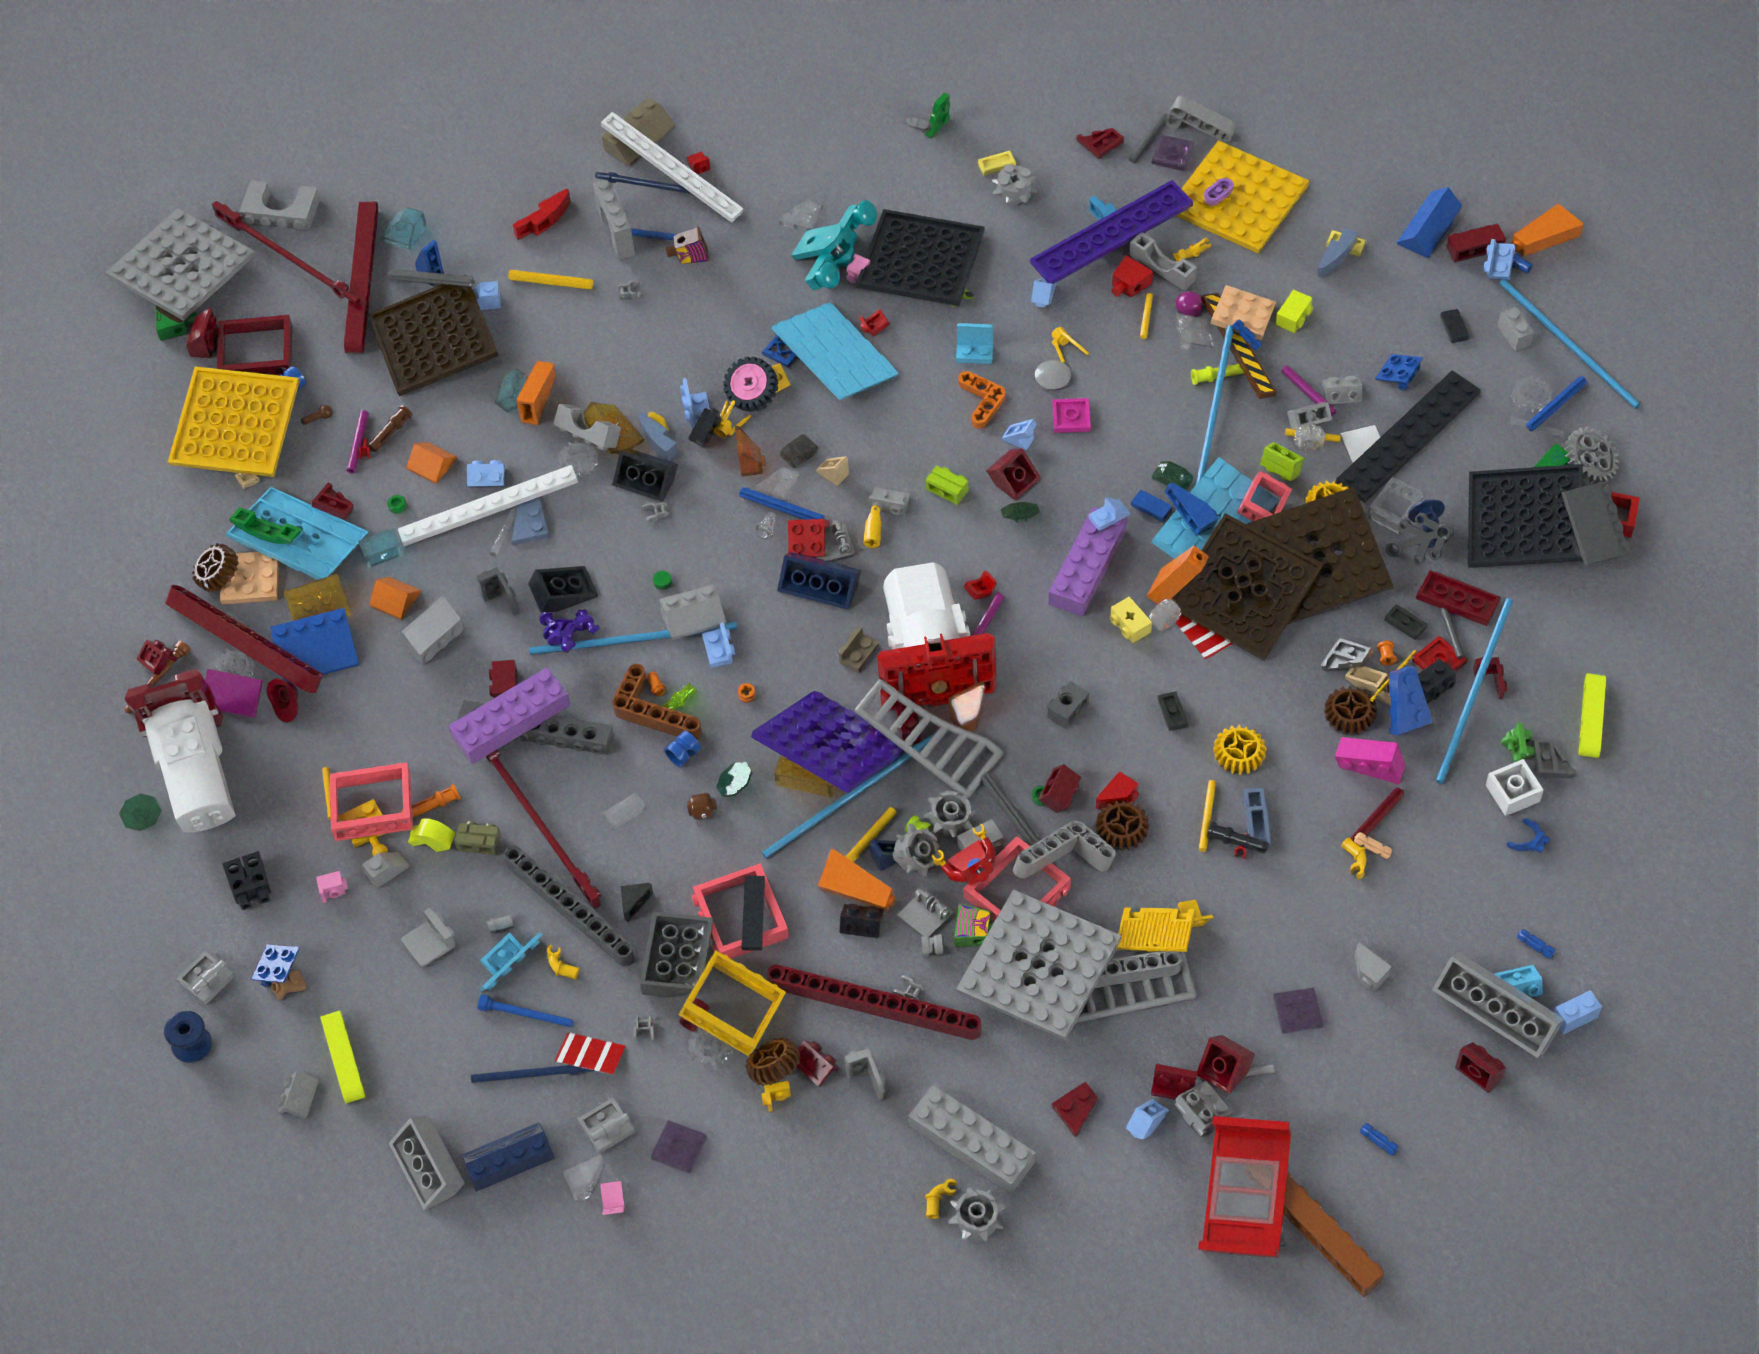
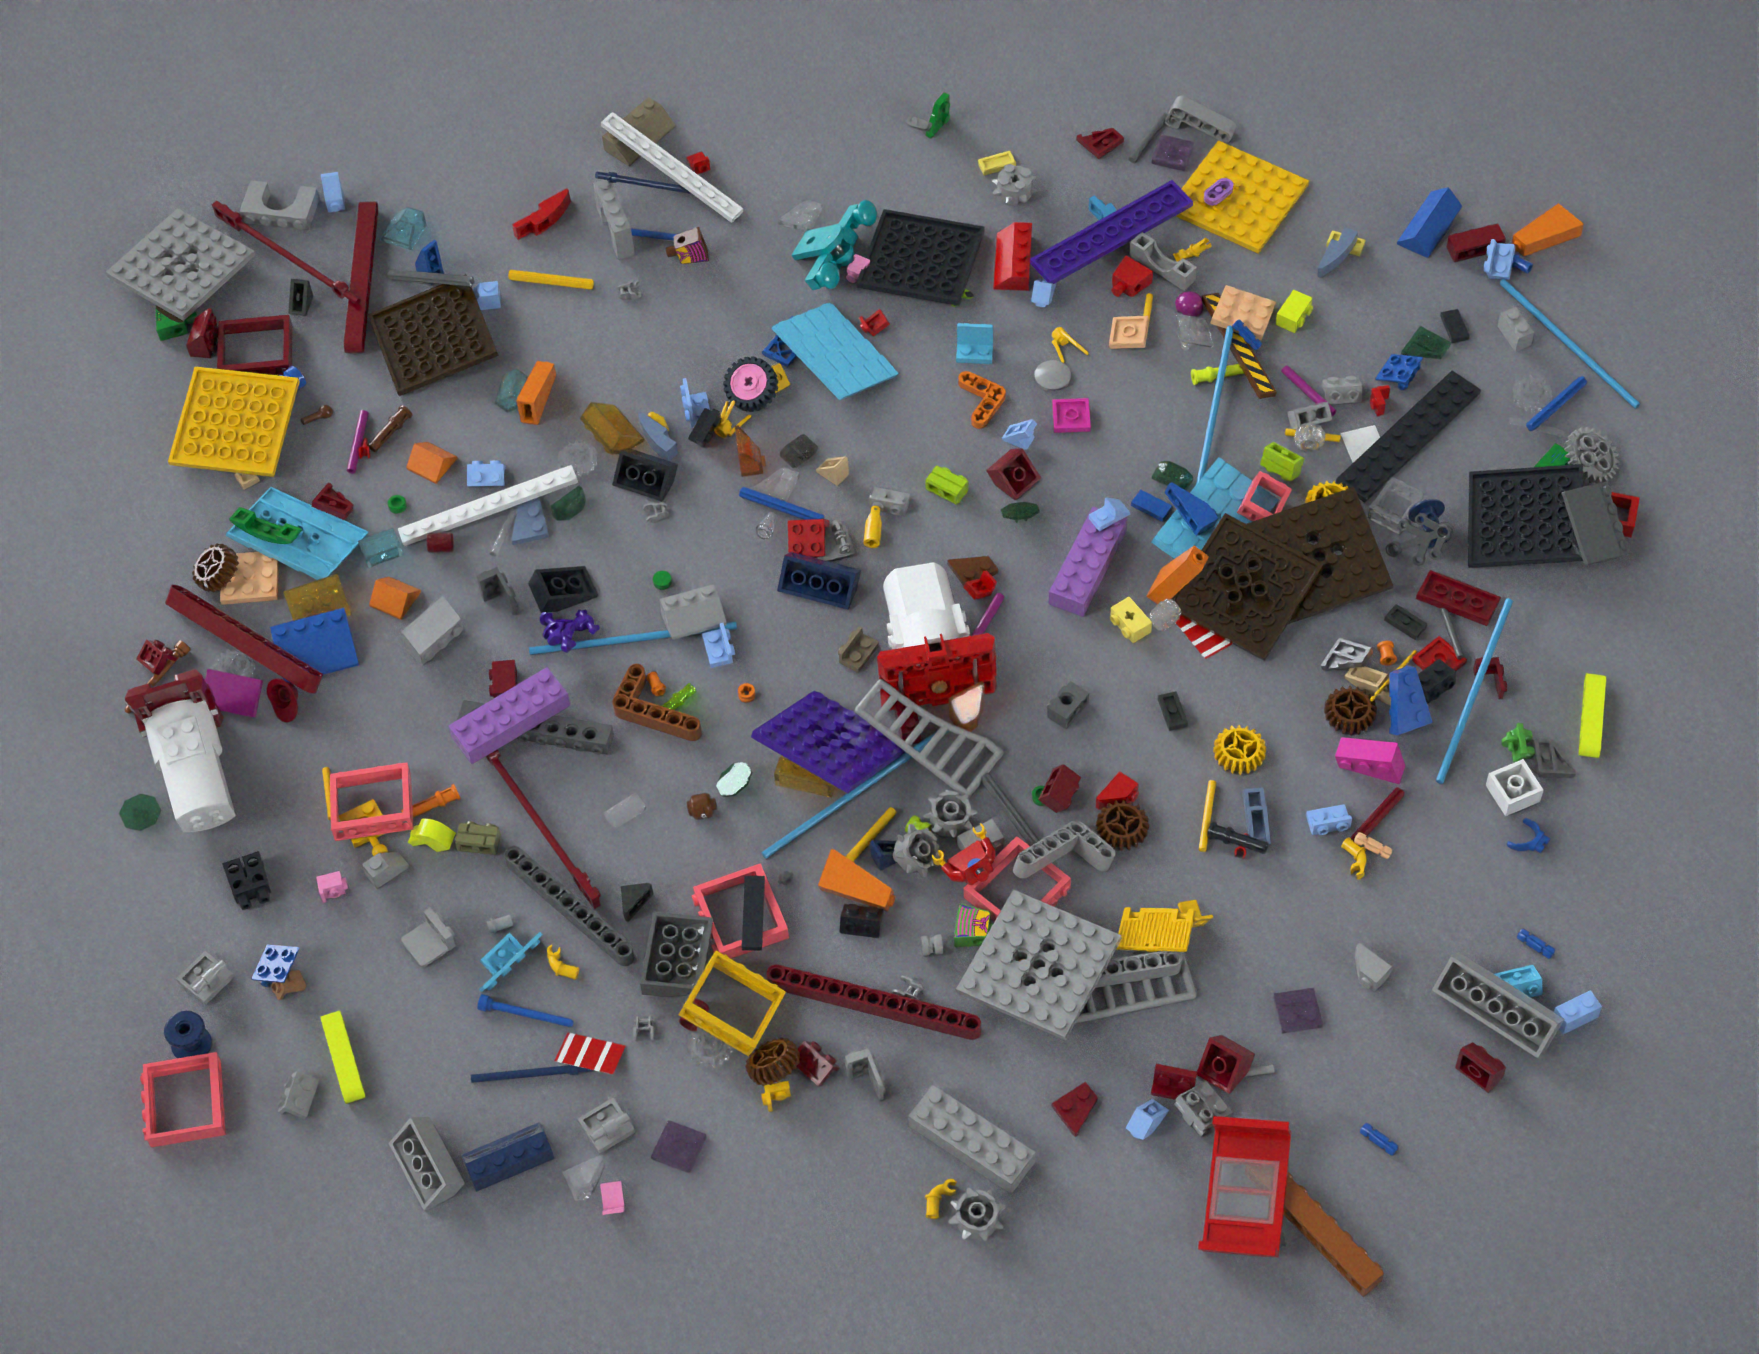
light grey arch [553,404,621,450] -> none
blue wheel [664,731,701,767] -> none
light grey hinge [897,888,954,937] -> none
none -> coral window [140,1052,226,1148]
none -> pearl dark grey slope [288,278,314,316]
none -> light blue slope [321,172,345,213]
none -> dark red piece [427,532,454,553]
none -> clear green slope [551,485,586,521]
none -> dark grey piece [778,871,794,885]
none -> reddish brown wing [947,556,998,586]
none -> red slope [993,222,1032,291]
none -> light nougat tile [1109,316,1149,349]
none -> light blue bracket [1306,804,1352,835]
none -> red bracket [1370,385,1390,416]
none -> clear green wing [1401,326,1451,359]

